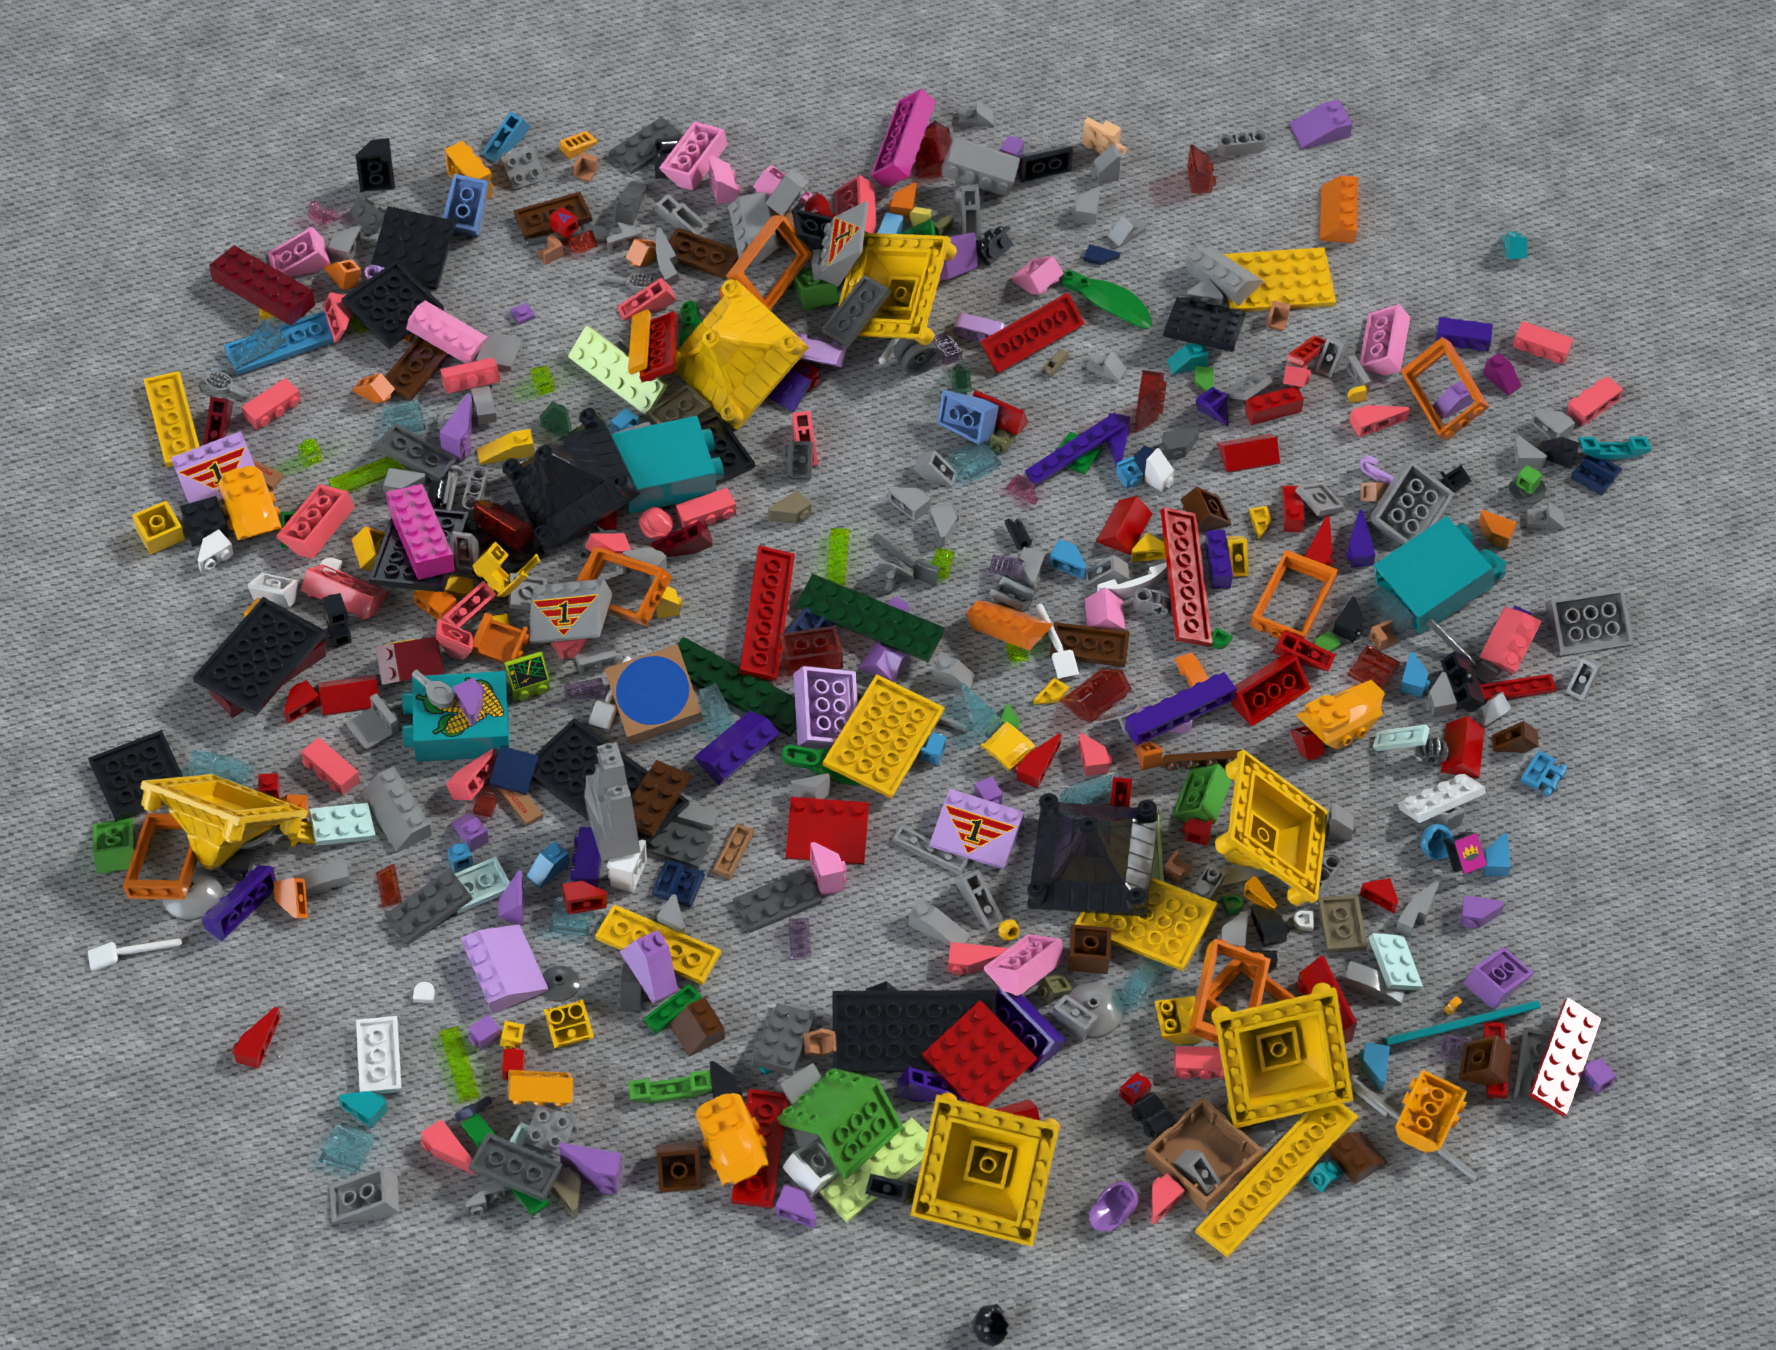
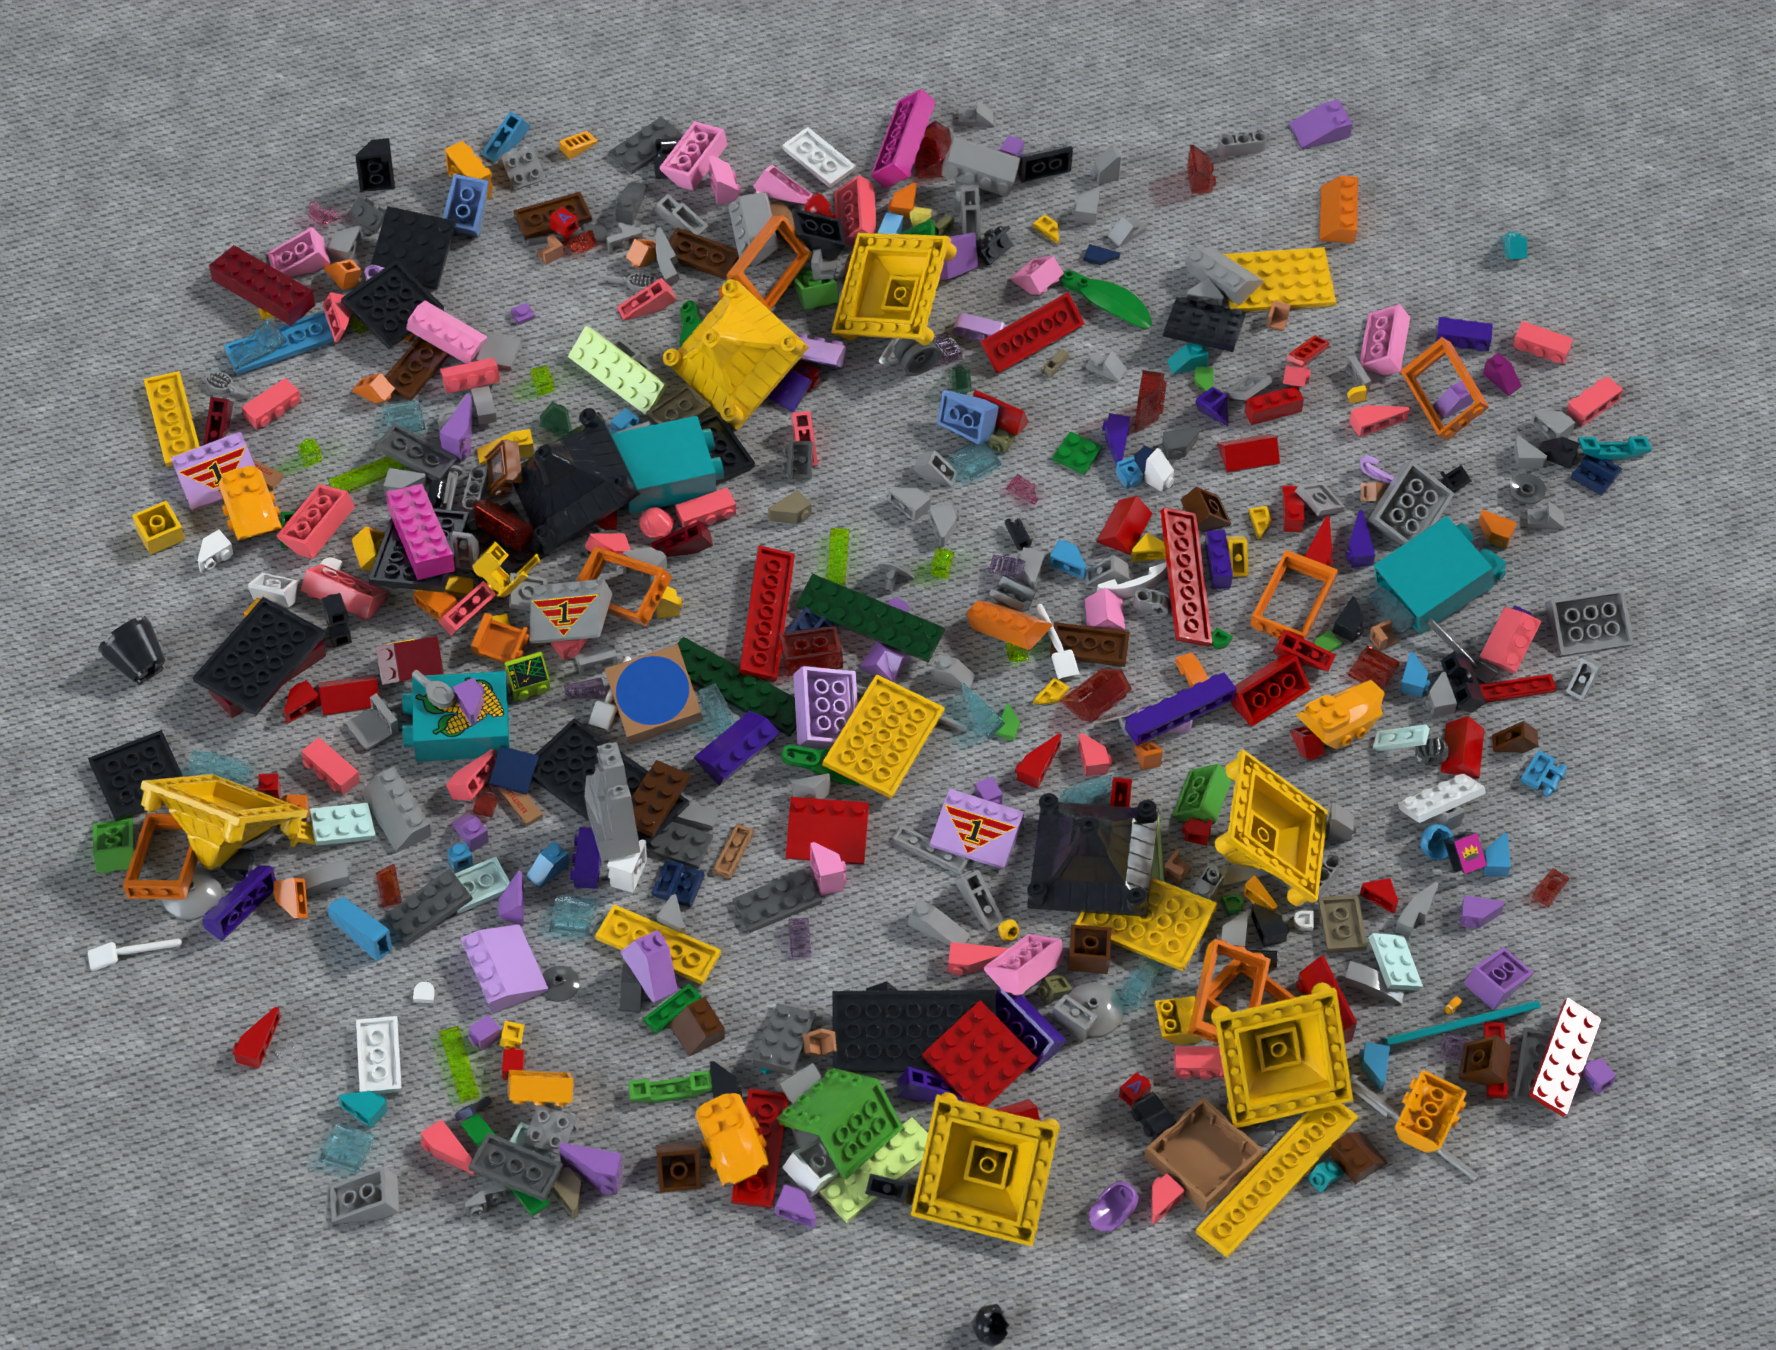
black brick [180,496,229,547] -> none
coral slope [436,619,473,661] -> none
yellow slope [543,999,594,1049] -> none
red slope [562,881,607,915] -> none
nougat panel [573,152,599,182] -> none
light orange tile [628,309,651,375] -> none
red plate [639,311,677,383] -> none
light grey brick [765,168,809,215] -> none
light grey slope [818,201,868,287] -> none
dark grey plate [820,275,892,349] -> none
dark grey piece [873,533,940,586] -> none
dark azure brick [920,733,947,765] -> none
yellow slope [981,722,1036,772] -> none
dark purple plate [1025,412,1126,487] -> none
light nougat plate [1082,117,1127,155] -> none
reddish brown plate [1161,749,1243,771] -> none
light grey slope [1173,1149,1222,1196] -> none
light grey slope [1315,337,1348,378] -> none
light grey slope [1480,692,1511,727] -> none
bright green plate [1516,465,1542,494] -> none
none -> black cone [98,616,165,685]
none -> dark azure slope [327,896,392,962]
none -> dark orange window [484,440,522,498]
none -> white plate [782,127,856,188]
none -> yellow tile [1033,214,1059,244]
none -> clear red slope [1532,868,1570,908]

